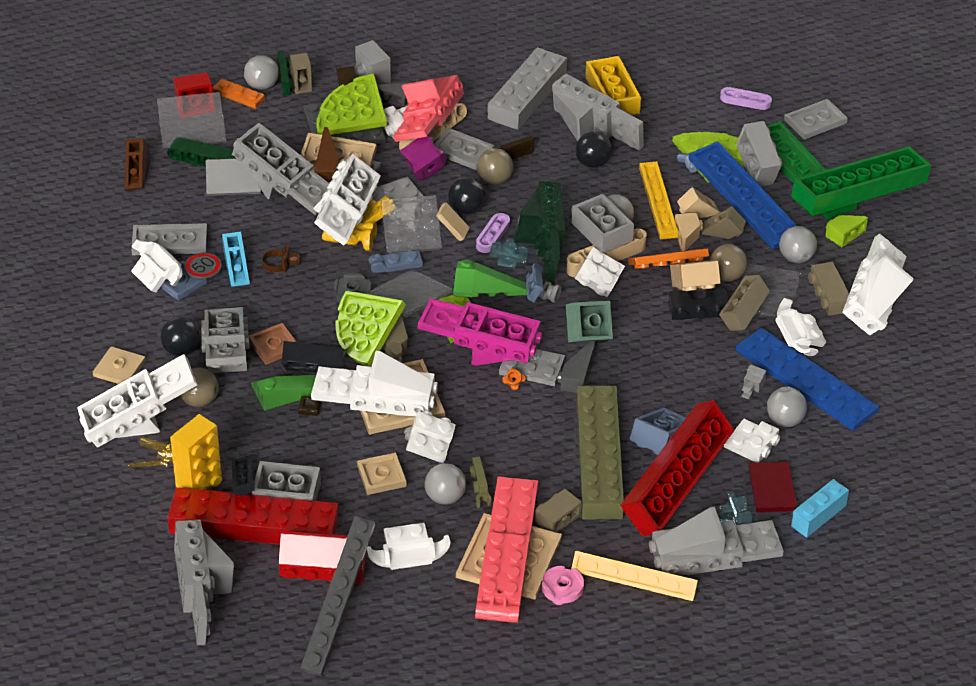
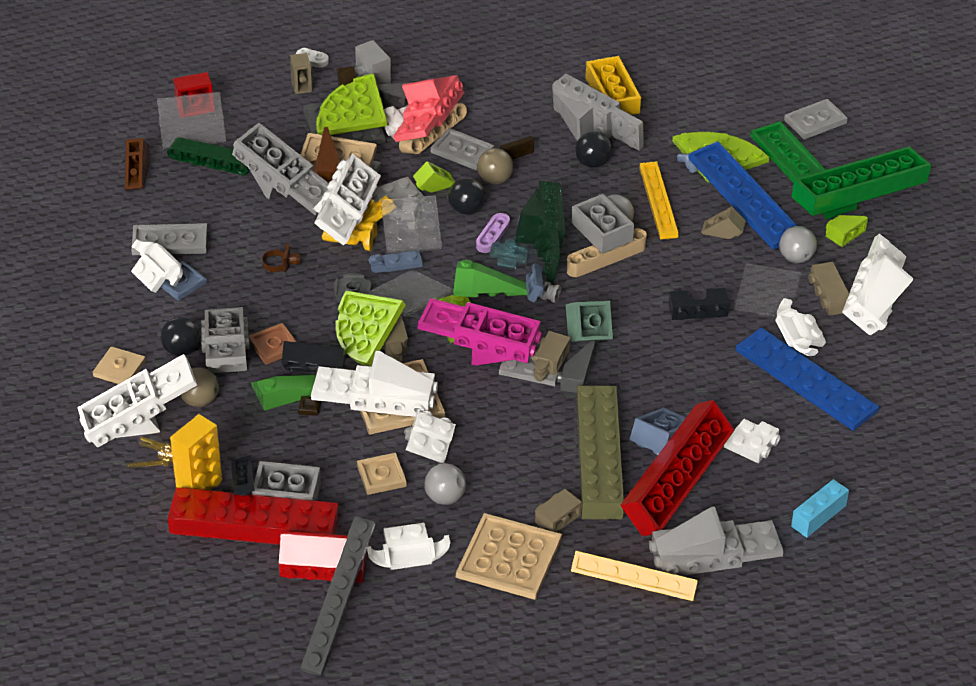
light grey wedge [174,520,234,645] -> none
piece [184,252,222,280] -> none
light grey tile [206,159,261,196] -> none
orange plate [212,79,265,109] -> none
medium azure slope [222,232,250,287] -> none
light grey piece [244,55,279,90] -> none
dark green plate [277,51,293,96] -> none
magenta piece [400,134,447,180] -> none
tan tile [436,202,470,241] -> none
olive plate [469,457,491,508] -> none
coral hinge [475,477,538,623] -> none
light grey brick [488,47,567,130] -> none
orange plate [502,368,526,390] -> none
bright pink plate [542,566,584,605] -> none
white plate [575,247,625,297] -> none
orange plate [628,249,709,268] -> none
tan brick [670,261,720,291] -> none
tan slope [675,213,703,251] -> none
tan slope [677,187,720,218] -> none
dark tan piece [709,244,747,282] -> none
clear light blue hips [716,491,752,525] -> none
dark tan brick [719,275,770,331] -> none
lavender plate [720,87,772,110] -> none
light grey brick [736,121,782,187] -> none
light grey piece [741,365,766,400] -> none
dark red tile [748,462,797,513] -> none
light grey piece [766,387,807,427] -> none
none -> white plate [296,48,328,68]
none -> lime slope [413,161,455,193]
none -> dark tan hinge [532,331,571,381]

